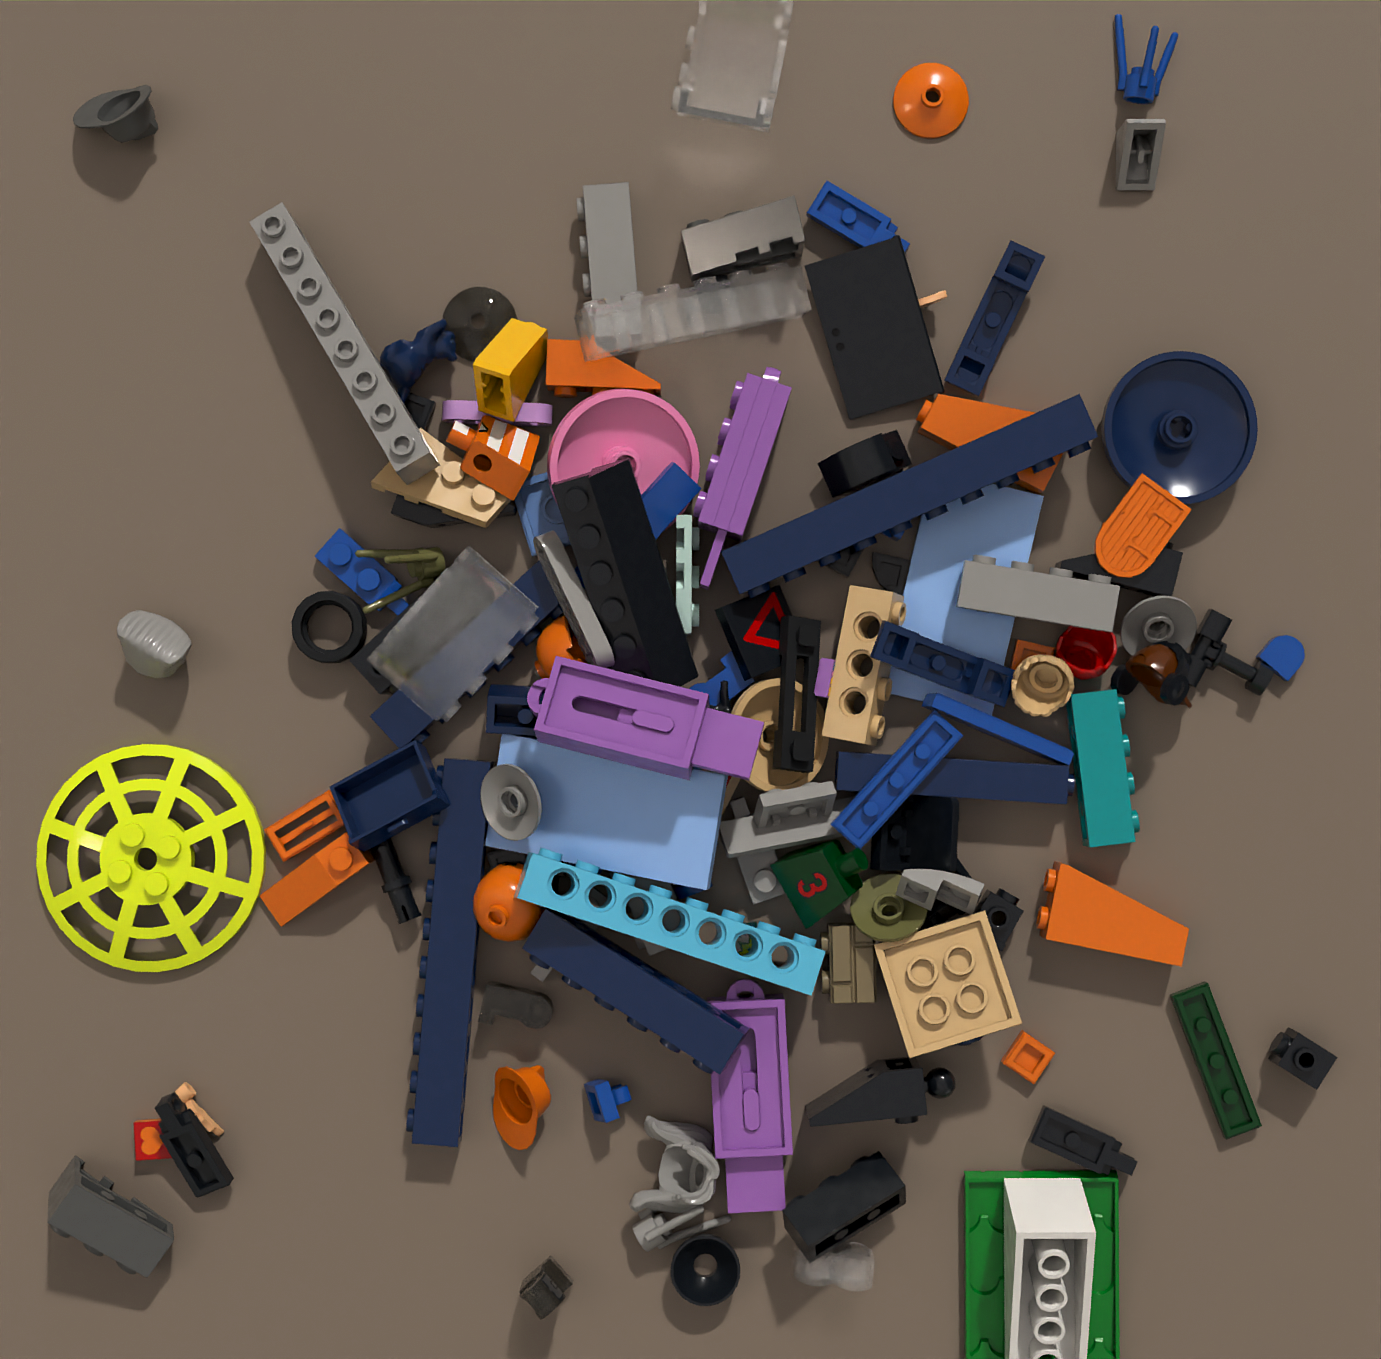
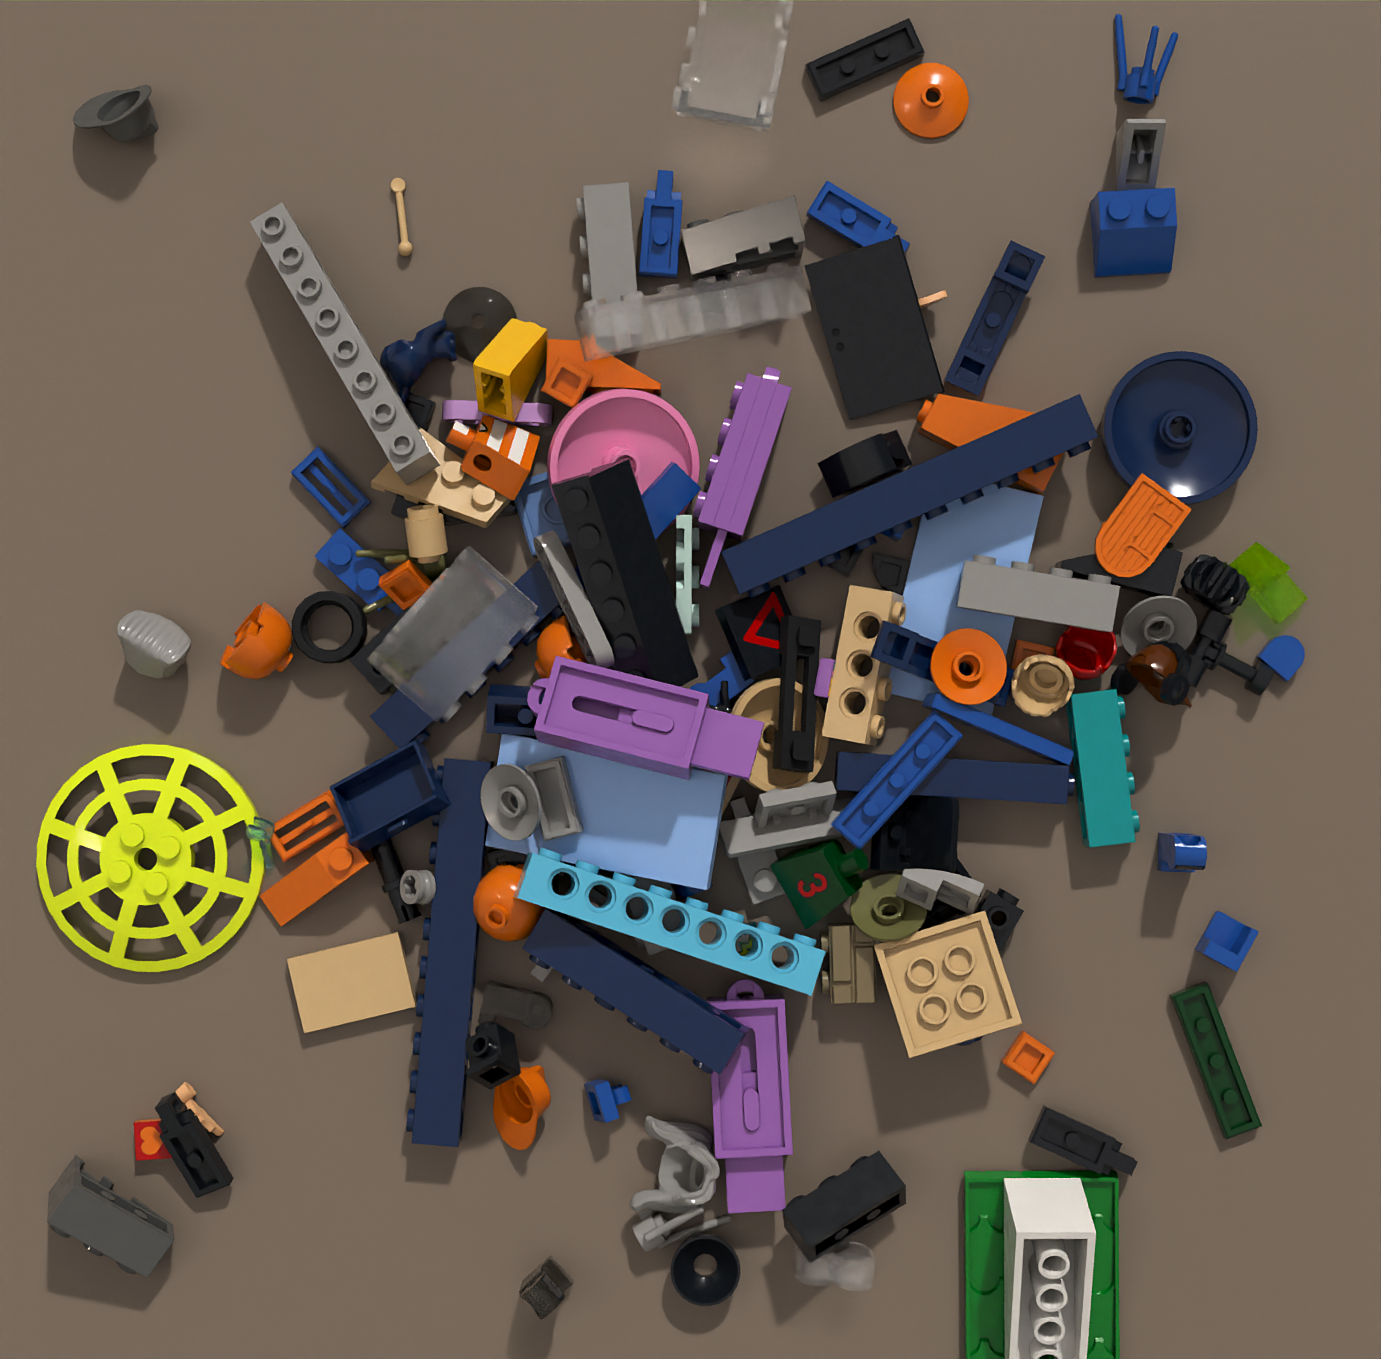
black slope [805,1057,956,1127] -> none
orange slope [1036,861,1189,967] -> none
black brick [1268,1027,1338,1090] -> none
none -> orange cylinder [220,602,293,680]
none -> clear light blue hand [246,816,275,868]
none -> tan tile [287,931,417,1033]
none -> blue tile [290,447,372,529]
none -> orange tile [378,559,434,610]
none -> tan hinge [390,178,413,256]
none -> light grey bush [400,870,436,904]
none -> tan brick [404,504,448,563]
none -> black brick [466,1022,521,1090]
none -> light grey tile [524,756,584,841]
none -> orange tile [541,356,594,408]
none -> blue hinge [639,170,683,279]
none -> black tile [805,18,925,102]
none -> orange dish [930,628,1007,705]
none -> blue slope [1090,188,1177,278]
none -> blue leg [1157,832,1207,872]
none -> black gear [1180,554,1250,615]
none -> blue panel [1195,911,1258,972]
none -> clear neon green slope [1229,542,1308,624]

